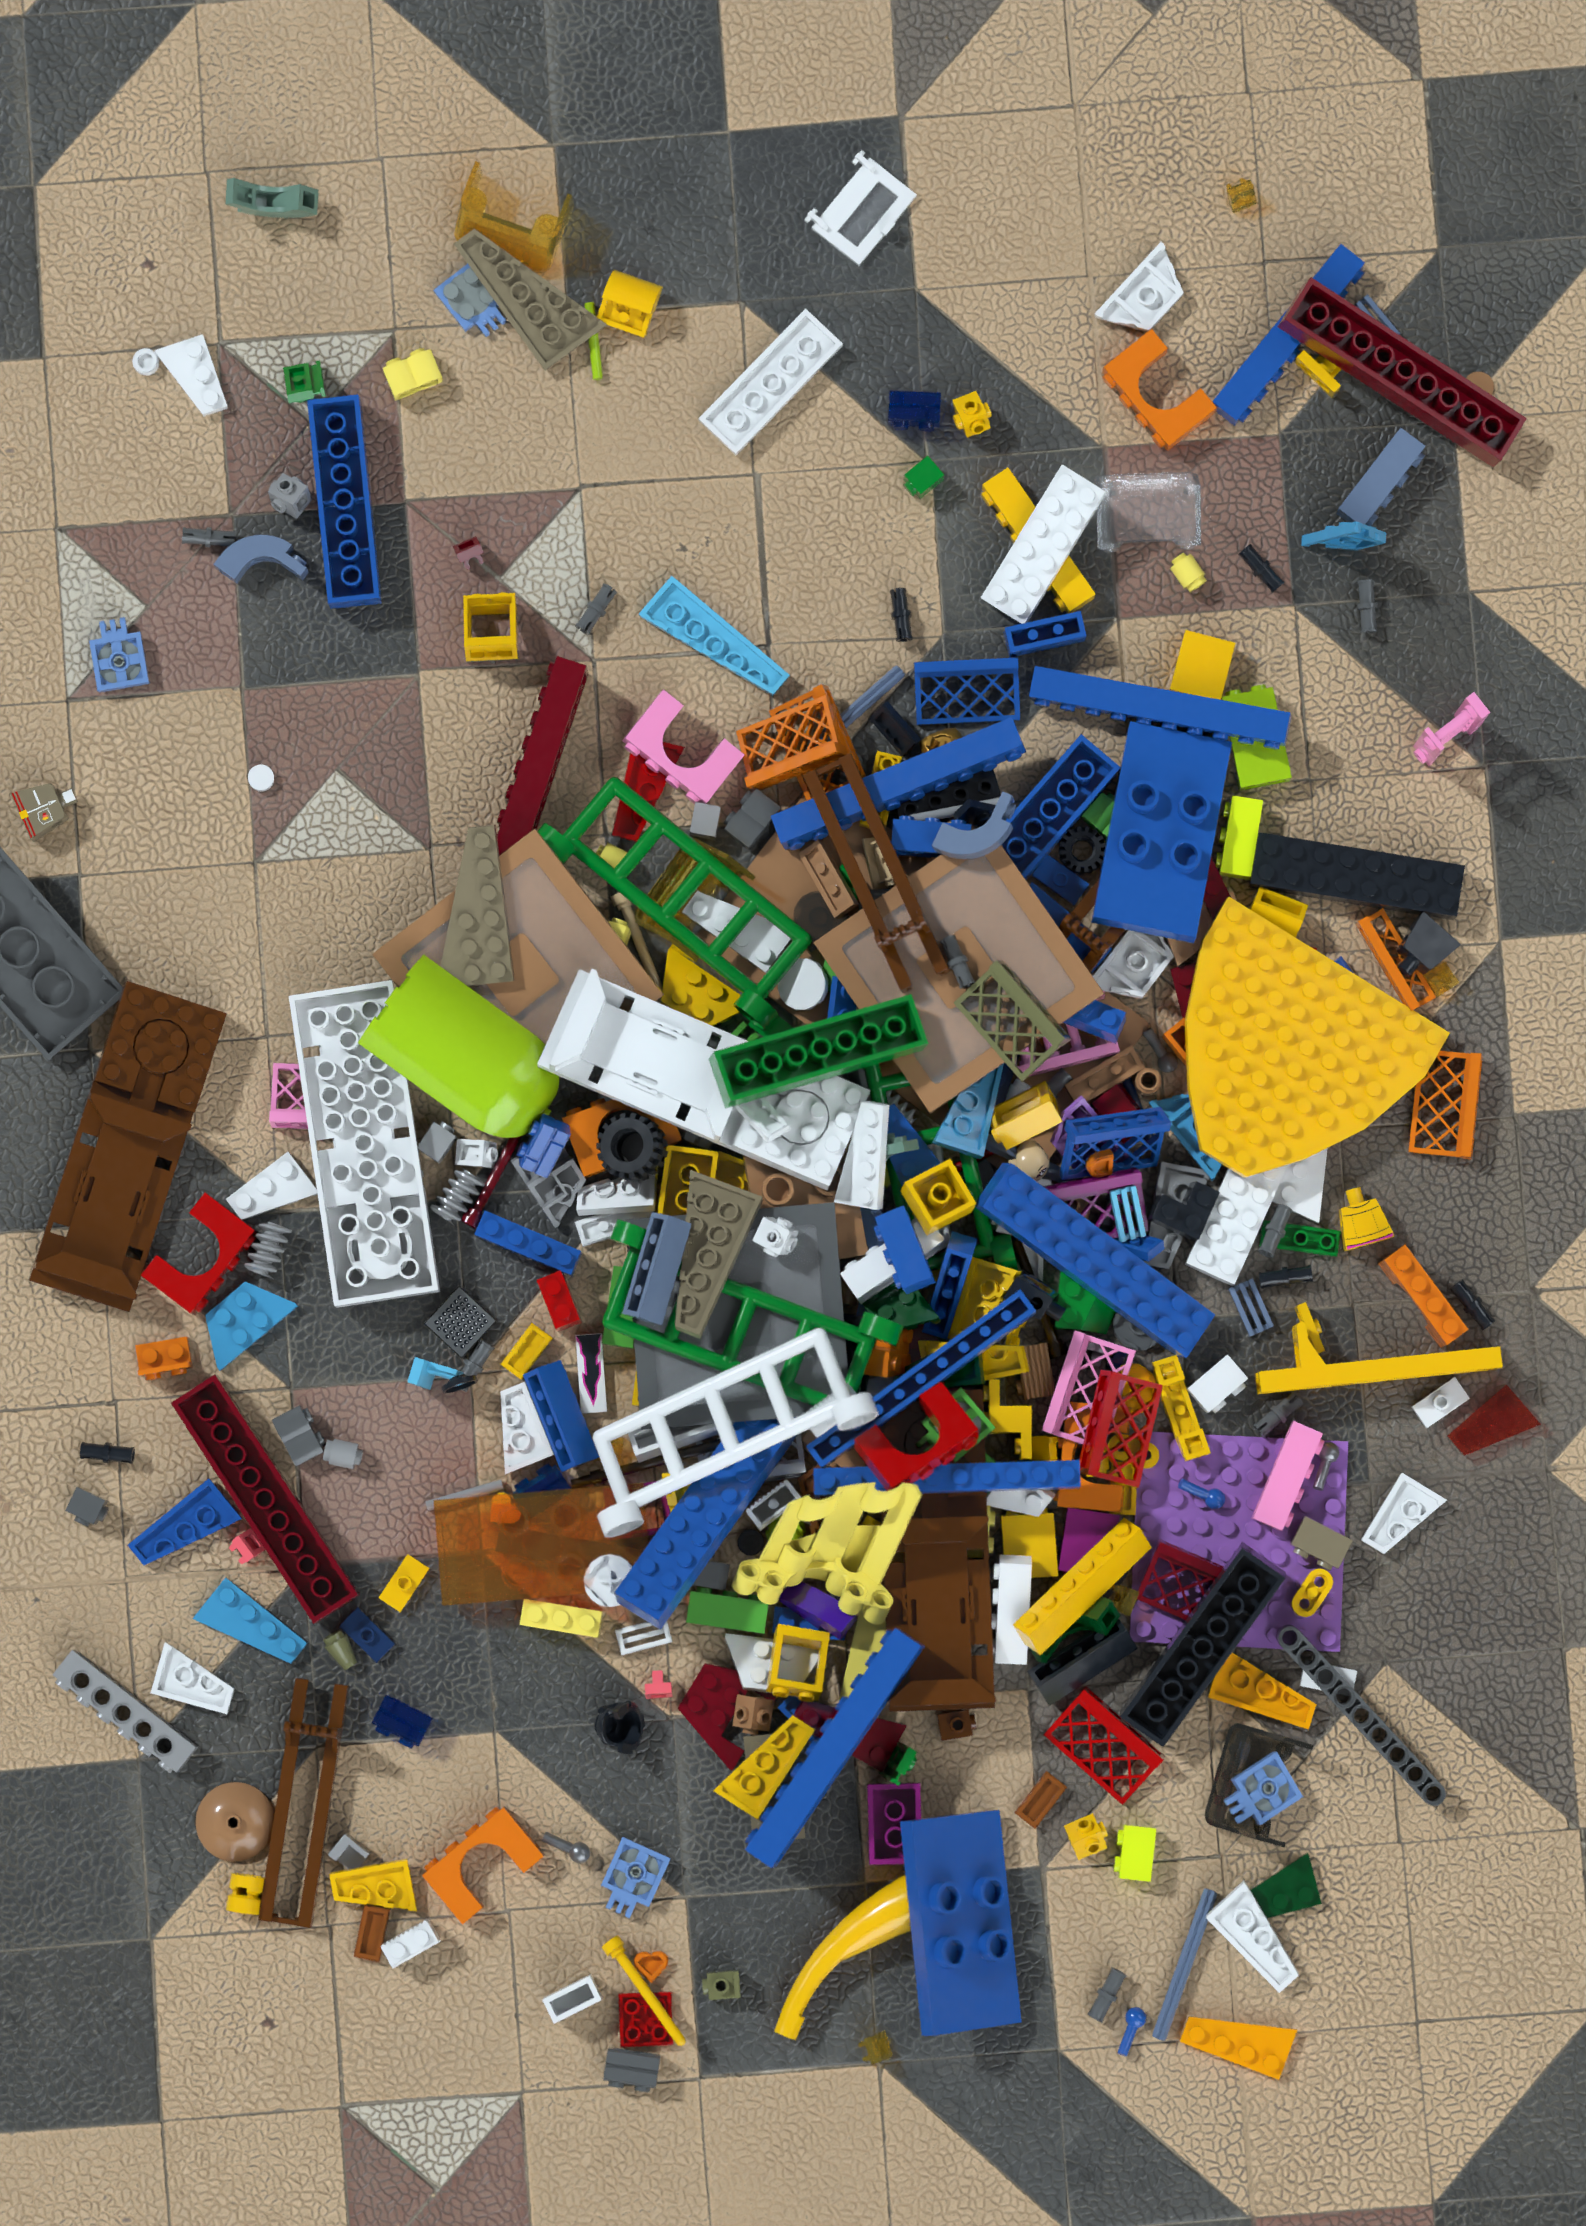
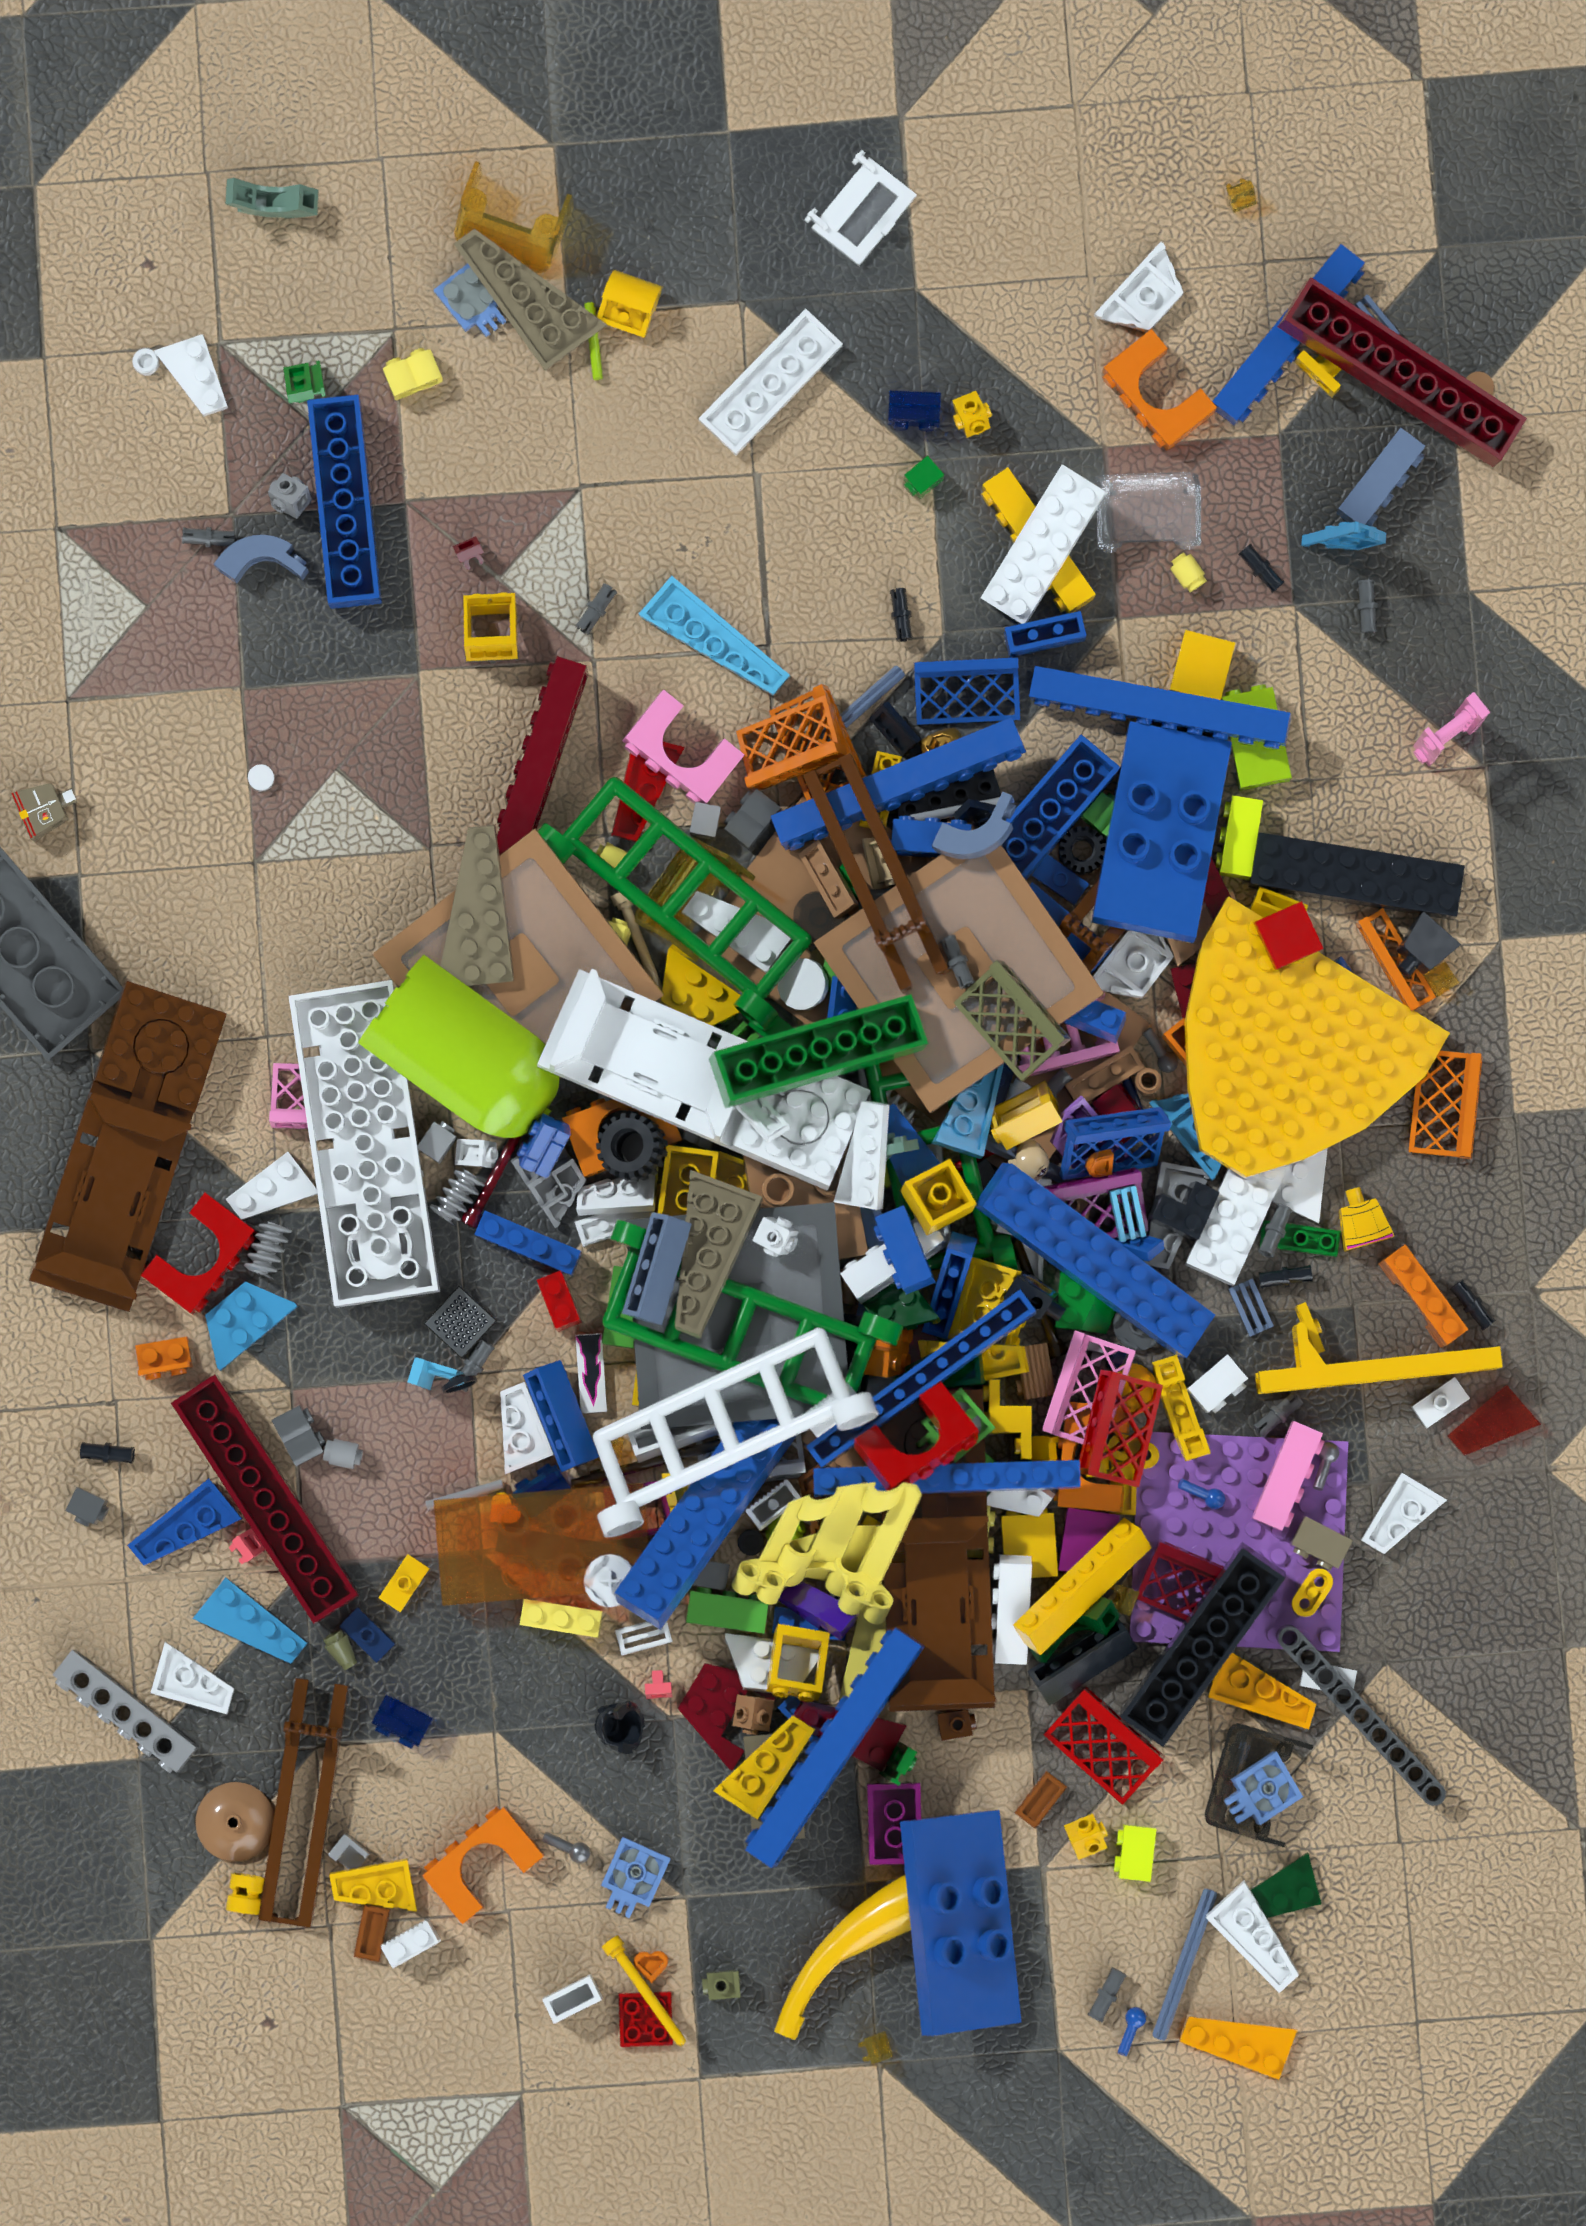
medium blue piece [89,617,150,693] -> none
yellow plate [500,1323,553,1380] -> none
dark grey brick [603,2047,661,2092] -> none
none -> red tile [1254,901,1324,970]

